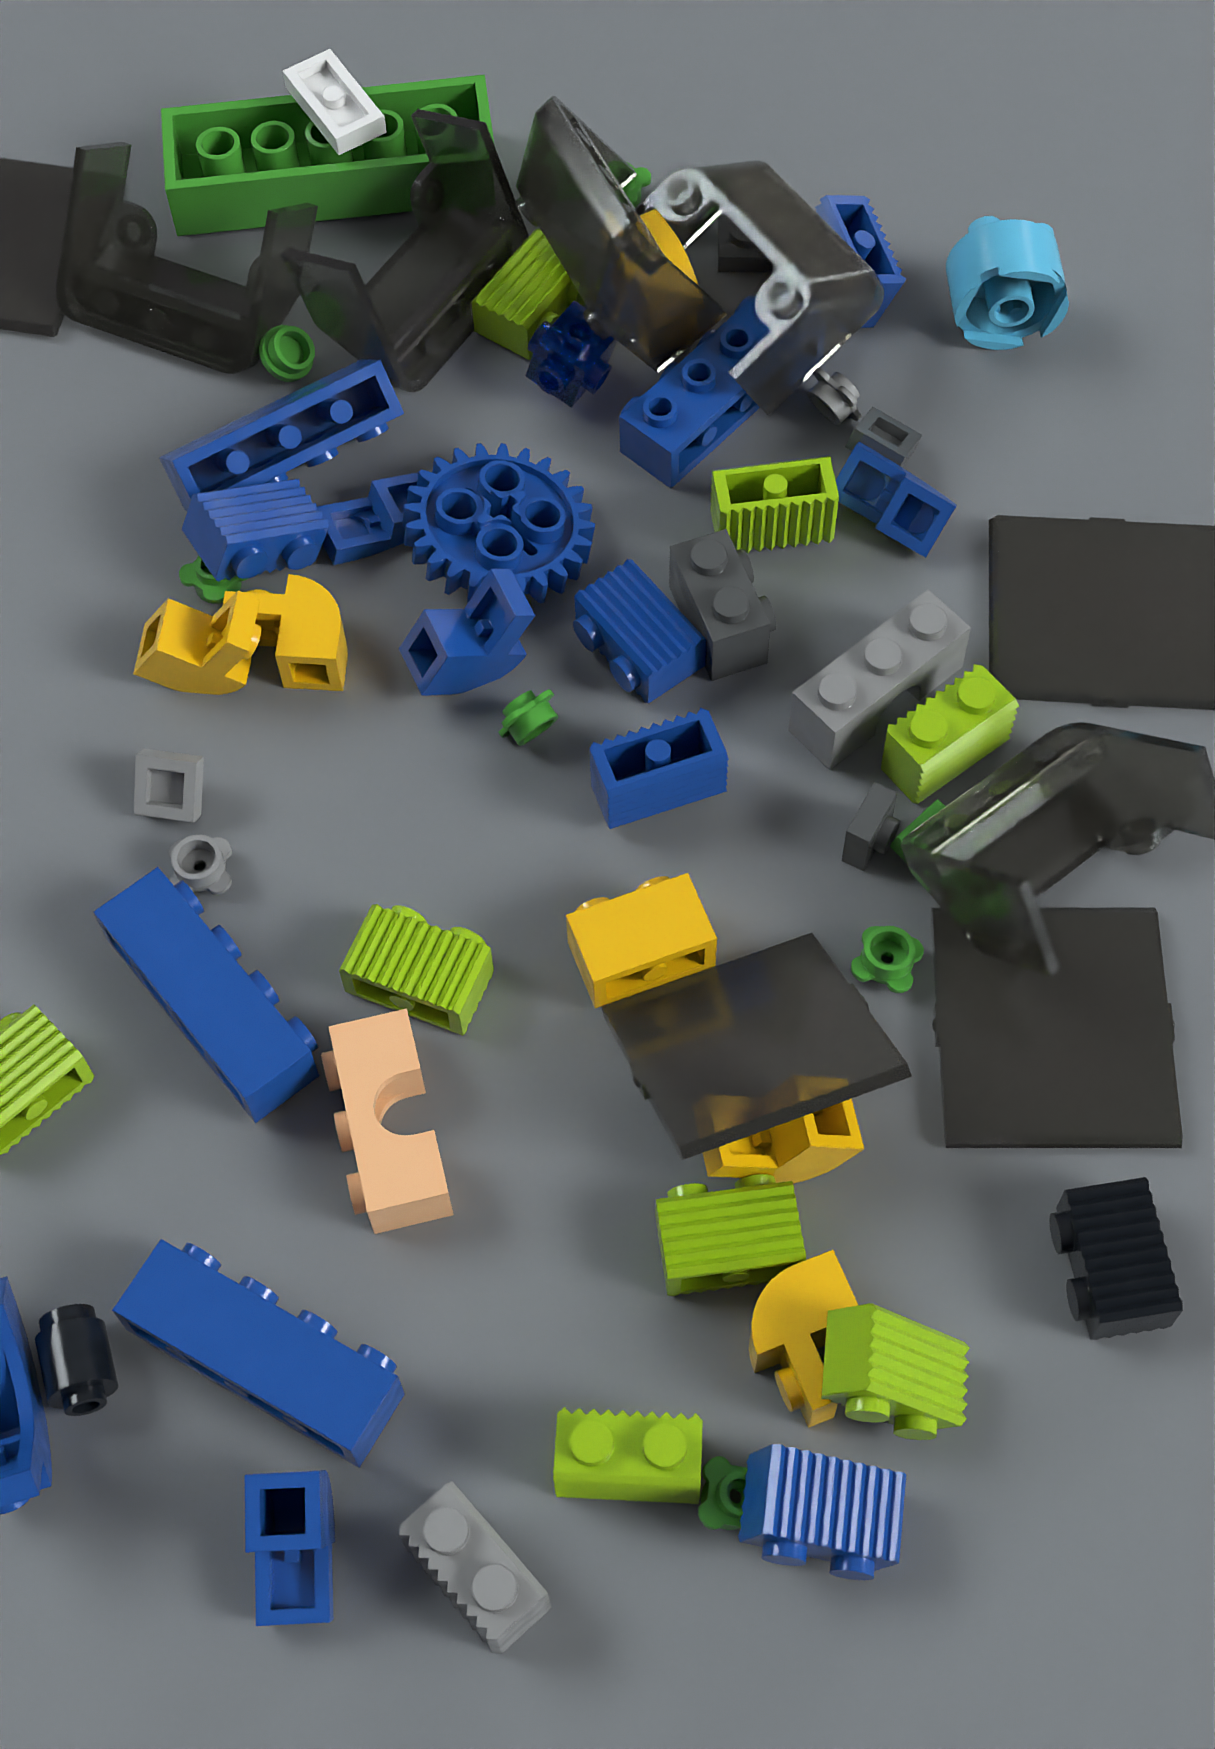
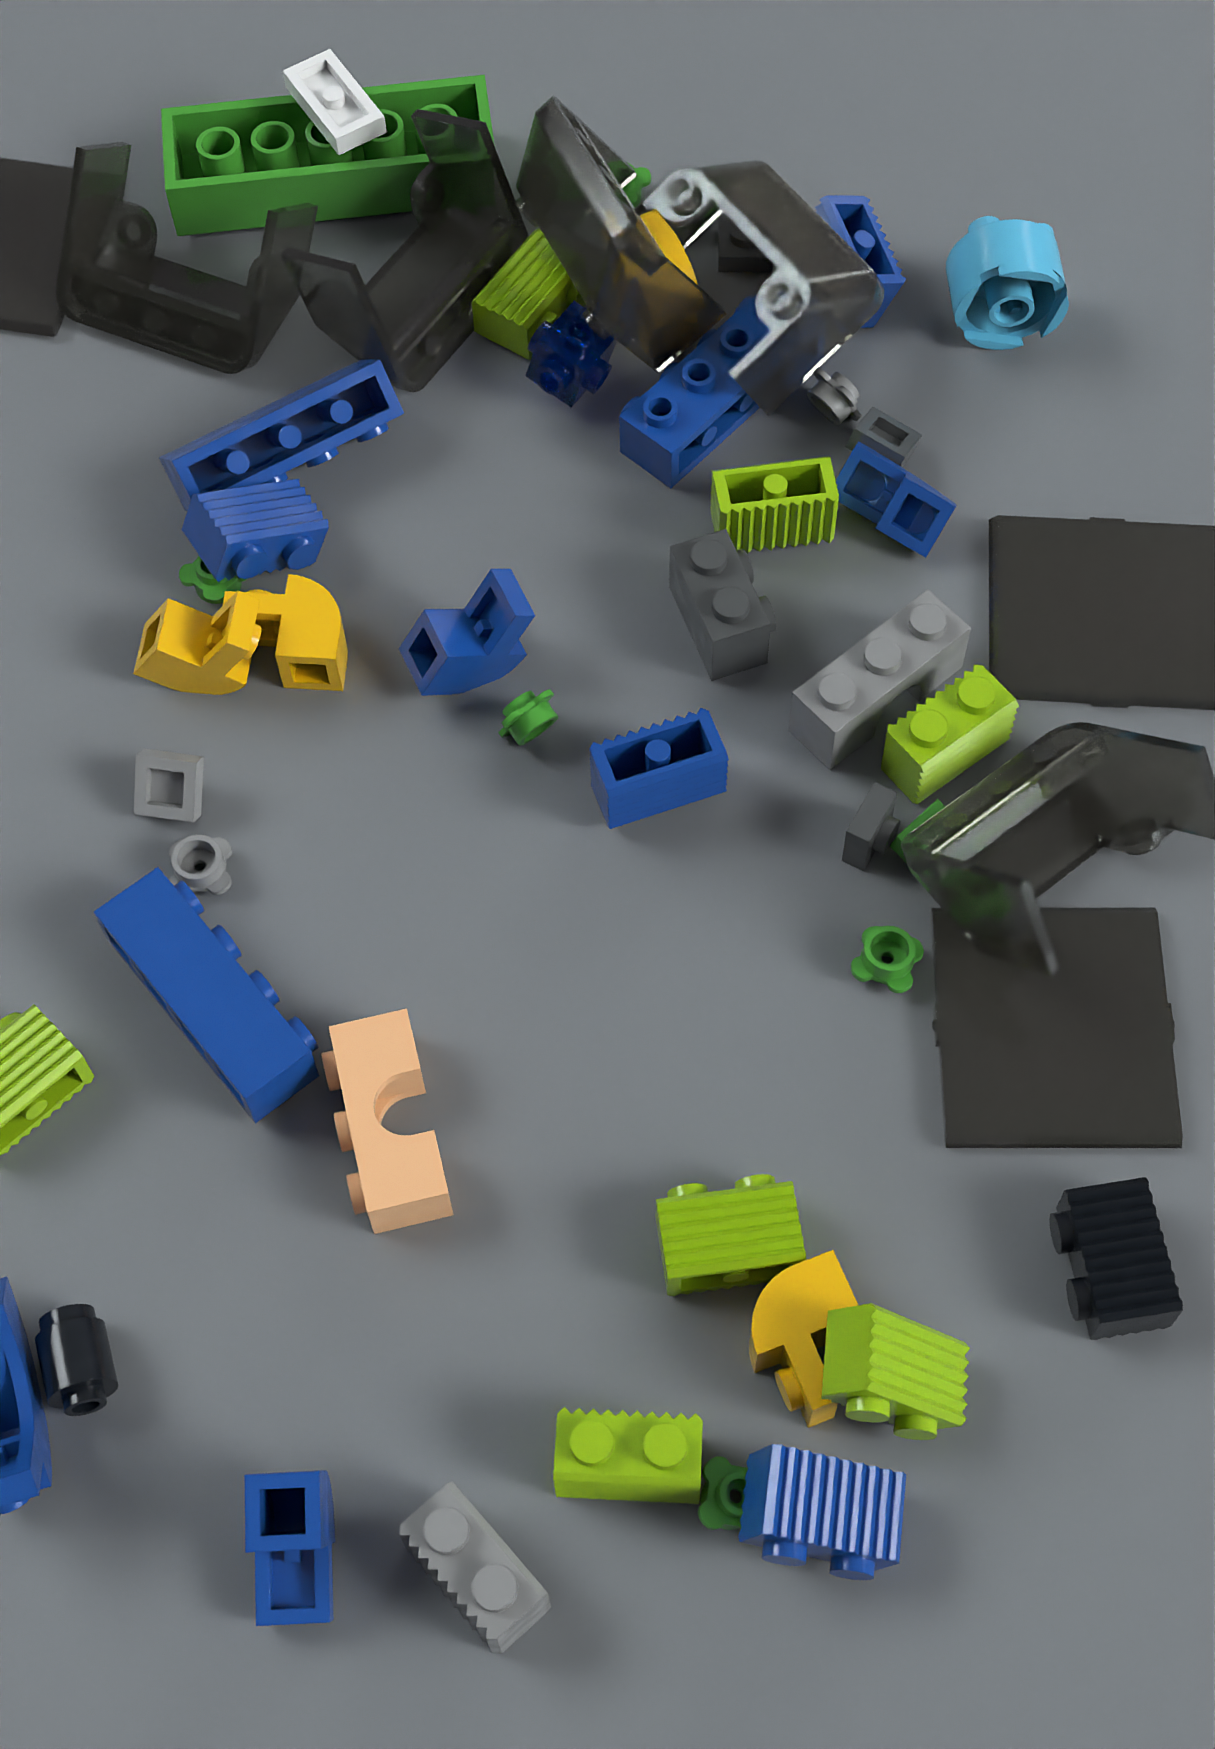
blue brick [112,1239,405,1468] -> none
bright green plate [259,325,315,382] -> none
blue slope [317,472,418,566] -> none
lime brick [339,904,494,1036] -> none
blue gear [402,443,595,604] -> none
yellow brick [566,873,717,1008] -> none
blue brick [573,559,707,704] -> none
clear smoke piece [601,932,912,1160] -> none
yellow brick [694,1083,864,1184] -> none

